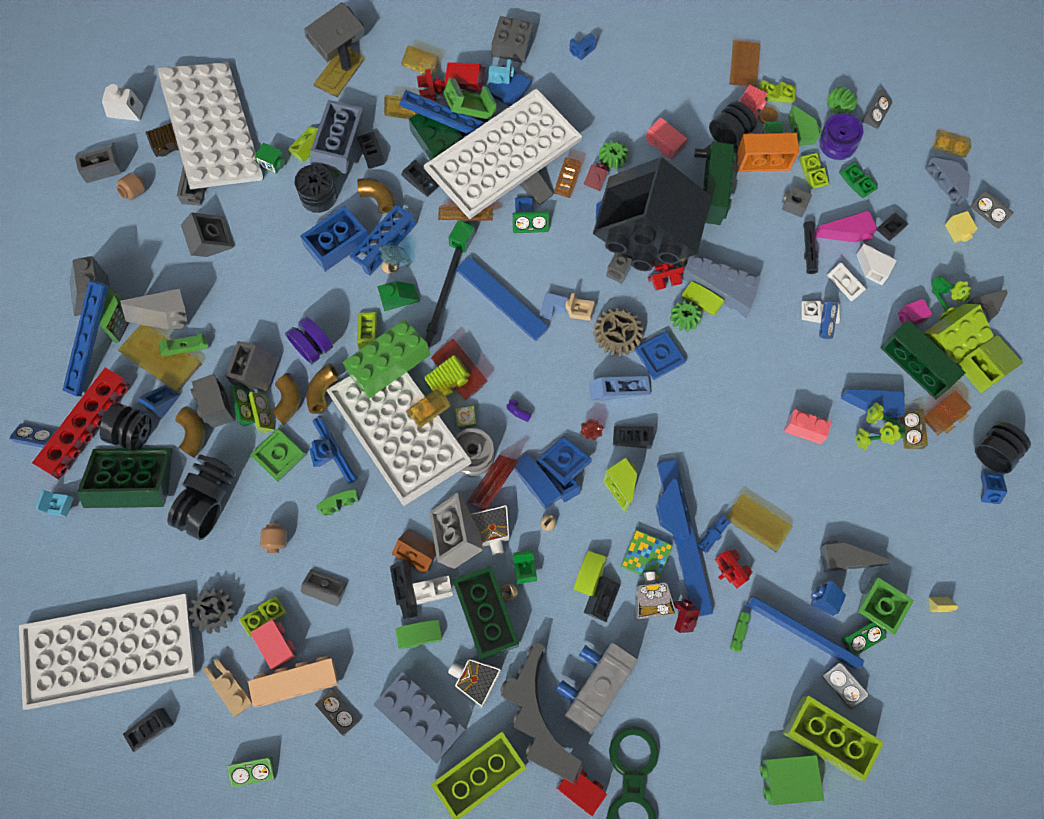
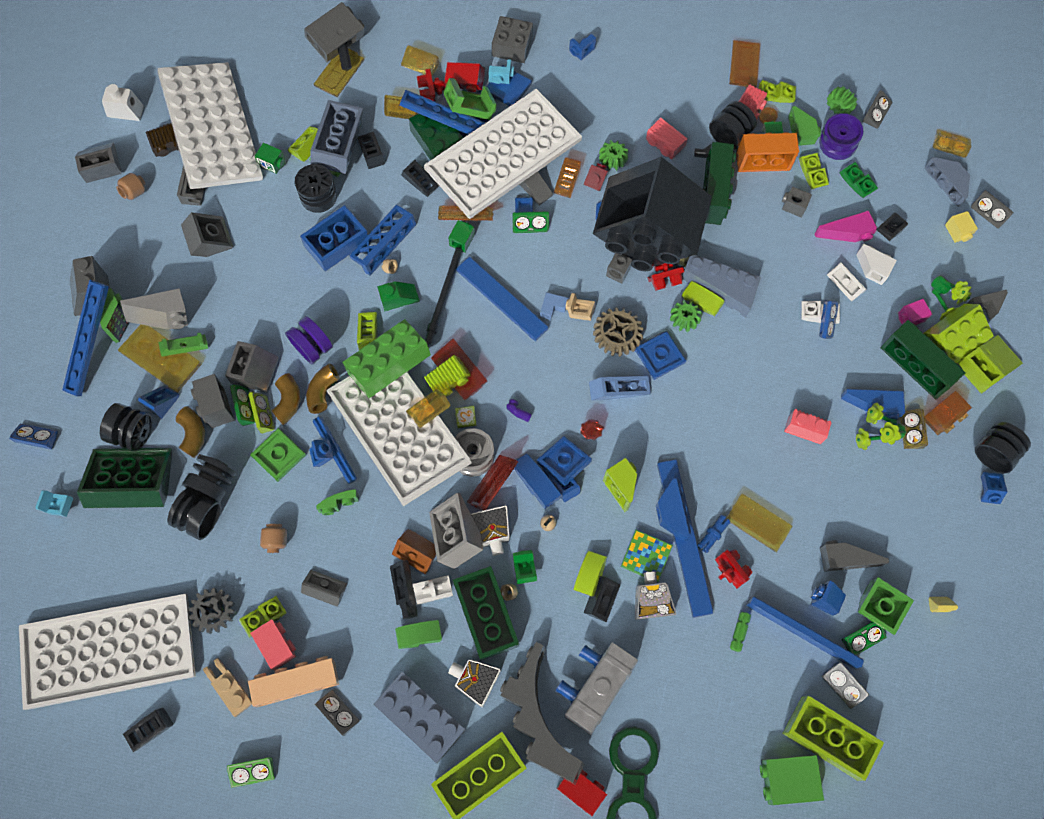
red brick [32,367,130,480] -> none
pearl gold cylinder [357,178,396,213] -> none
clear light blue slope [378,245,413,267] -> none
black slope [613,426,654,449] -> none
dark red bracket [673,599,701,633] -> none
black pin [803,221,819,274] -> none

